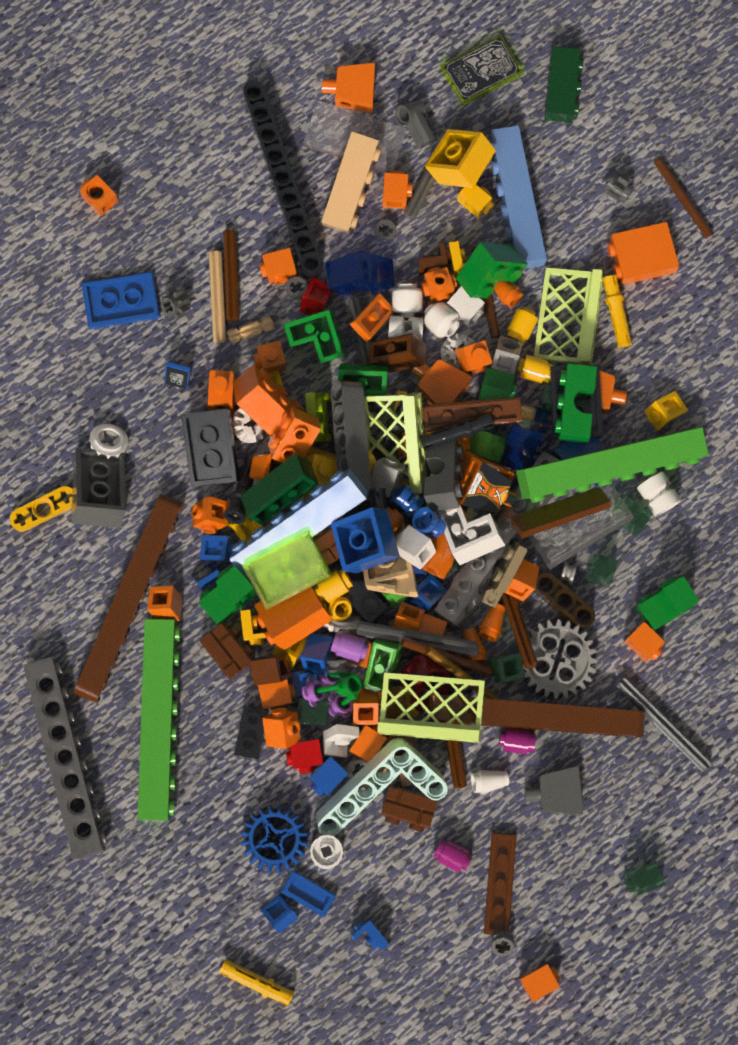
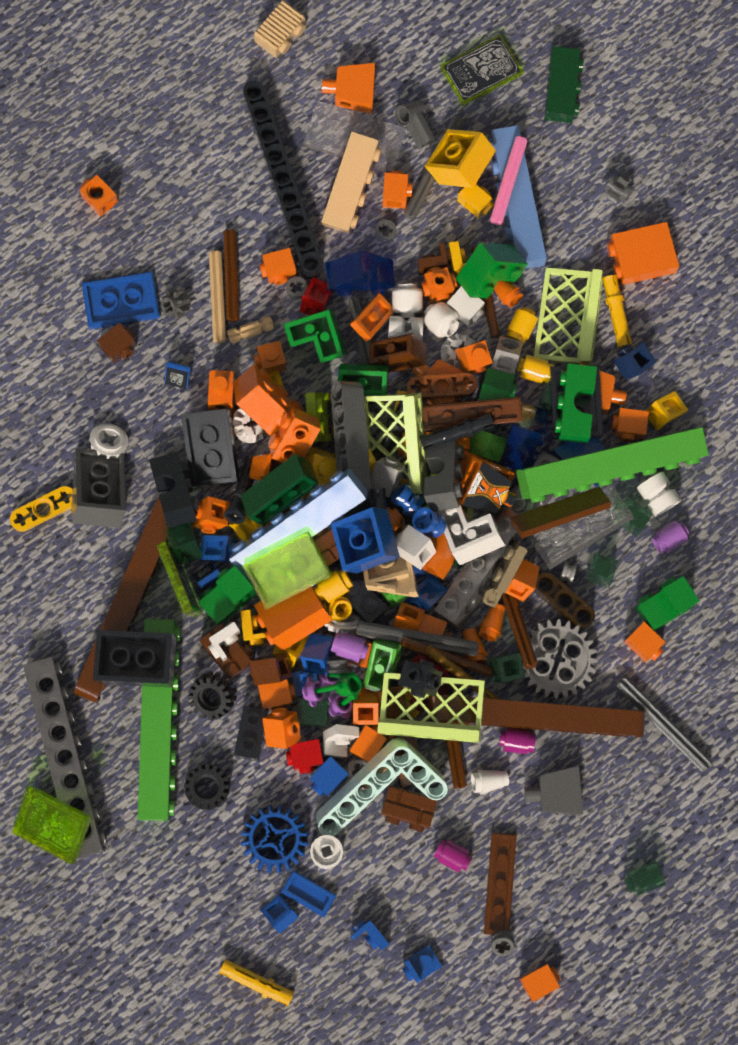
orange brick [147,586,183,621] -> none
reddish brown bar [654,158,714,239] -> none
none -> clear neon green tile [12,786,92,864]
none -> black brick [93,630,176,688]
none -> reddish brown brick [97,323,137,364]
none -> black arch [149,452,199,529]
none -> clear neon green tile [156,541,202,618]
none -> clear green brick [167,523,203,565]
none -> black tyre [184,764,230,810]
none -> black tyre [188,671,237,720]
none -> white bracket [208,622,240,662]
none -> tan brick [254,0,306,58]
none -> black brick [398,660,443,698]
none -> blue bracket [402,945,442,983]
none -> dark orange beam [407,373,477,400]
none -> bright pink axle [490,136,527,225]
none -> orange brick [611,408,649,442]
none -> dark blue brick [613,342,657,380]
none -> medium lavender brick [651,520,689,554]

